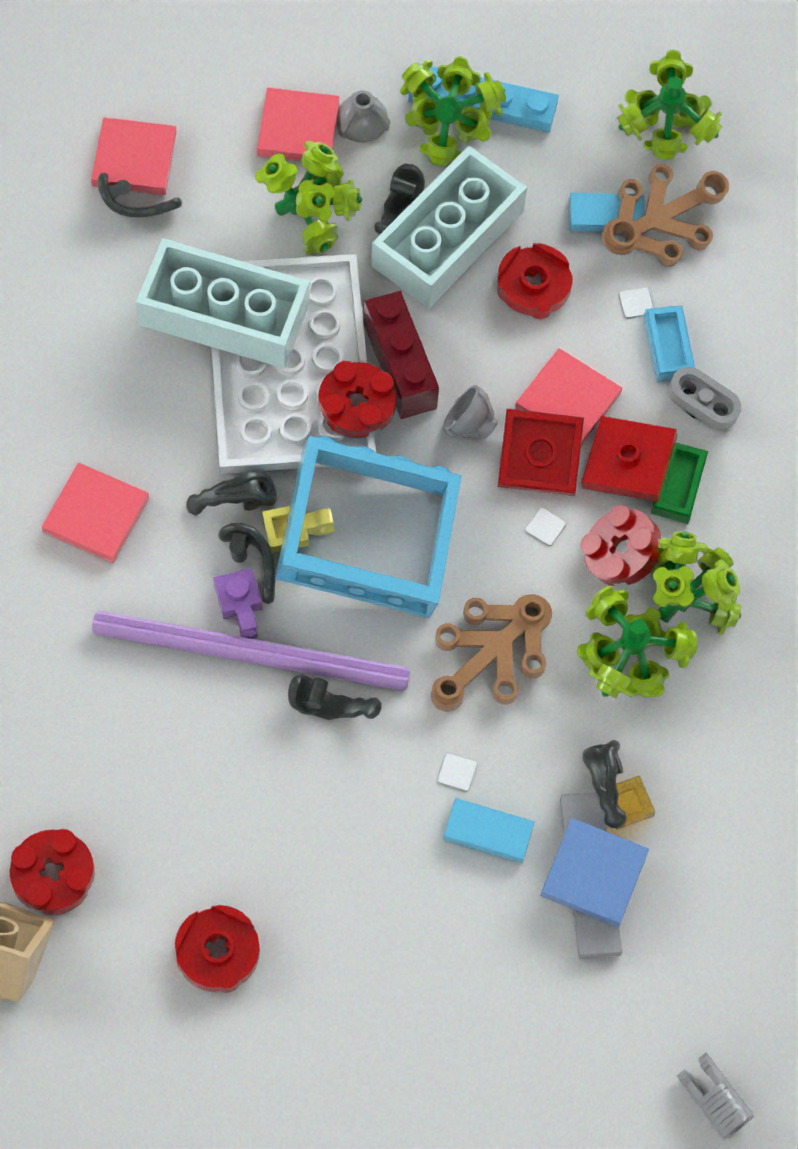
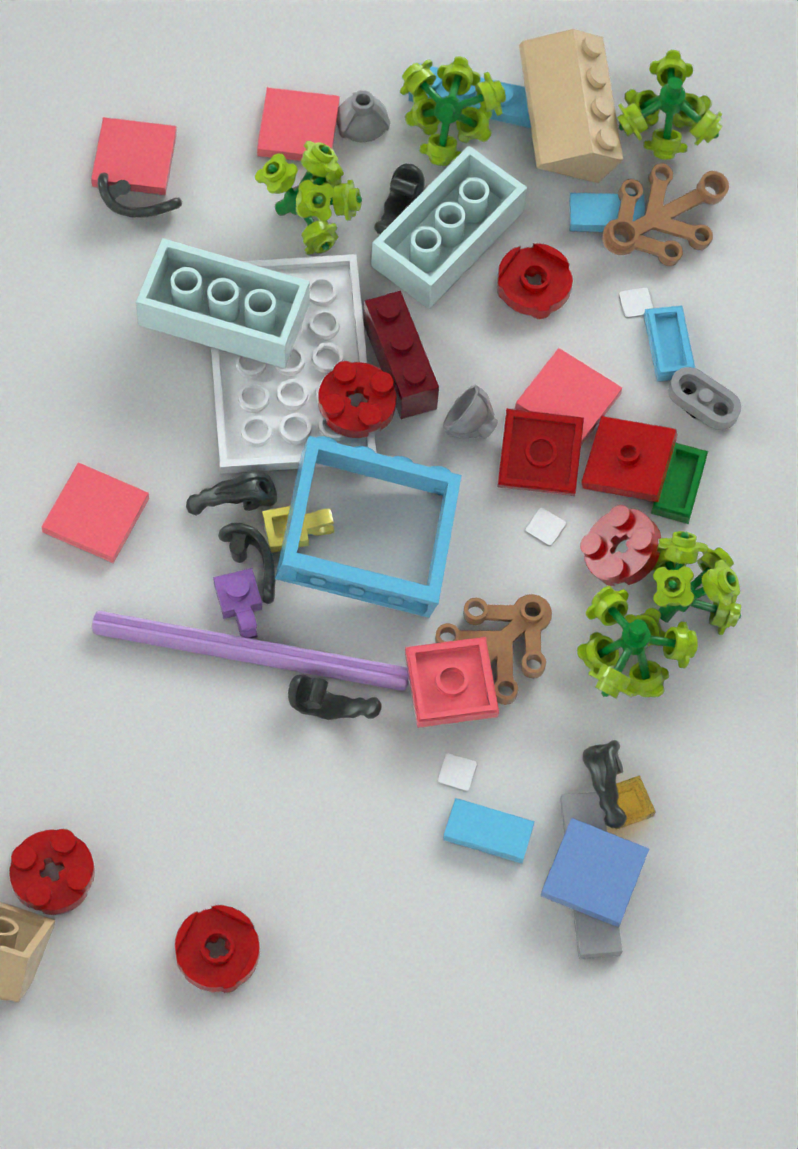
light grey hinge [676,1052,754,1139] -> none
none -> coral tile [405,637,499,728]
none -> tan slope [519,29,623,183]

